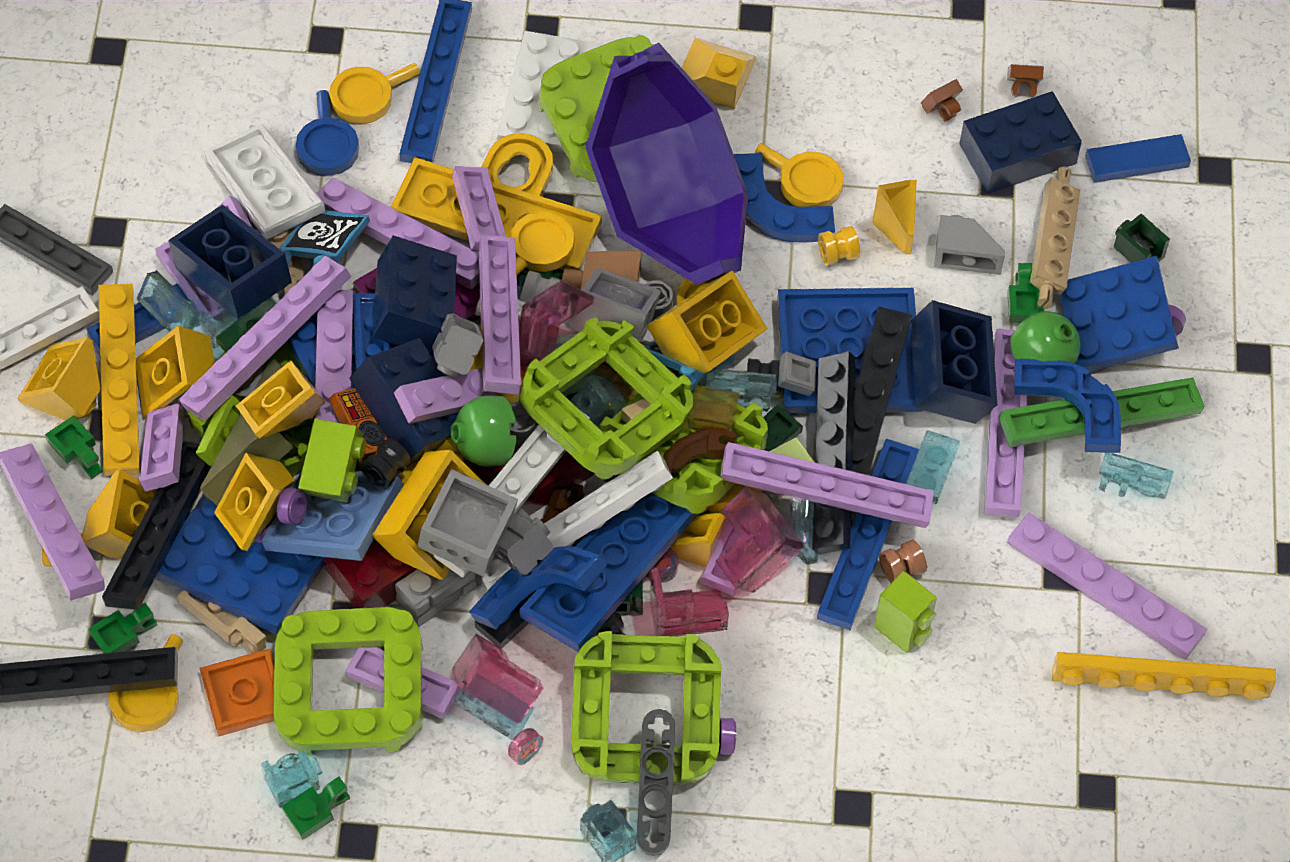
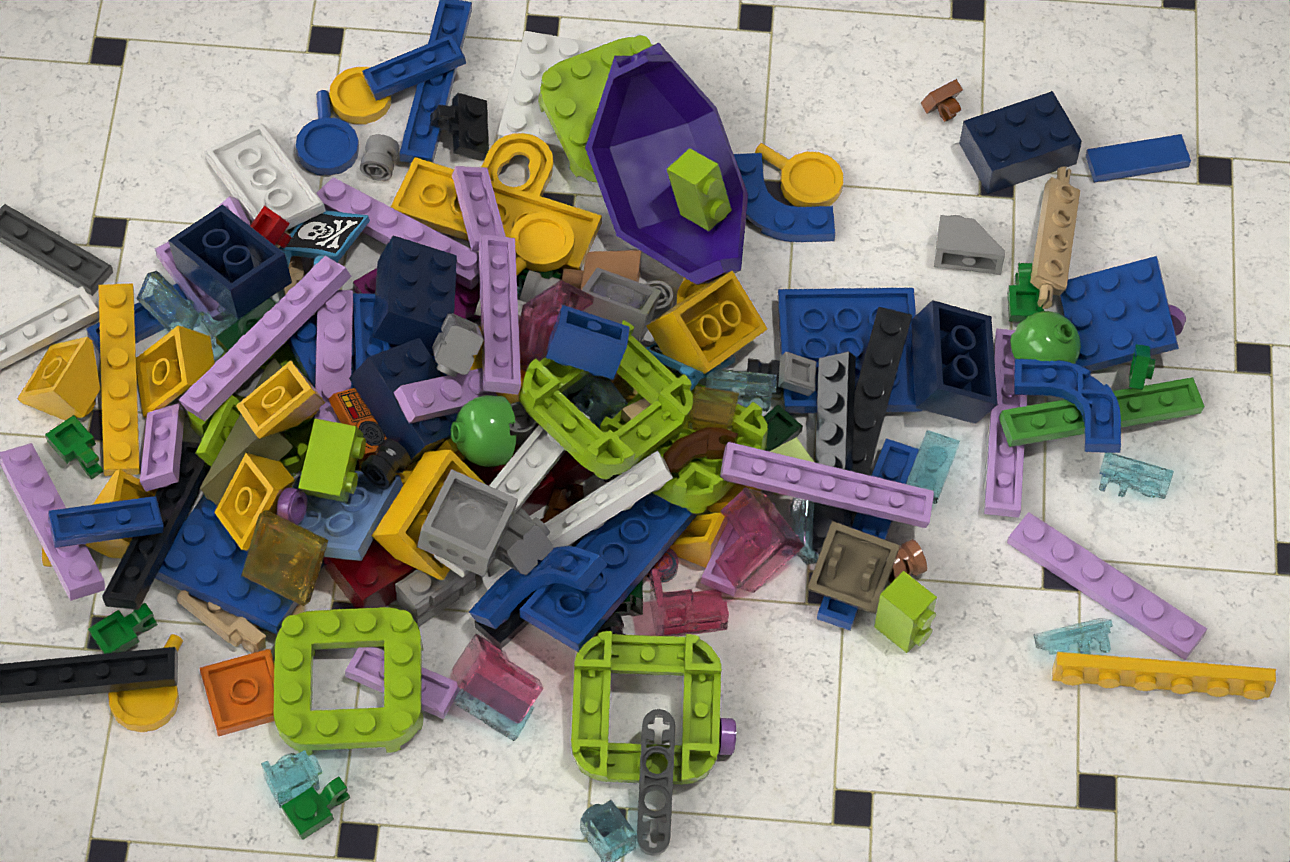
clear pink tile [508,728,544,765] -> none
yellow slope [682,38,756,109] -> none
yellow wheel [818,226,860,266] -> none
yellow slope [872,180,917,254] -> none
dark orange tile [1007,64,1044,97] -> none
dark green window [1114,213,1170,262] -> none
none -> blue tile [48,496,163,548]
none -> clear yellow plate [241,510,329,606]
none -> red tile [250,206,292,249]
none -> light grey wheel [360,134,400,181]
none -> blue tile [362,34,466,101]
none -> black hinge [430,93,489,161]
none -> blue brick [546,305,630,379]
none -> lime brick [667,148,732,231]
none -> dark tan plate [807,521,900,615]
none -> clear light blue plate [1033,618,1113,655]
none -> green plate [1128,344,1155,390]

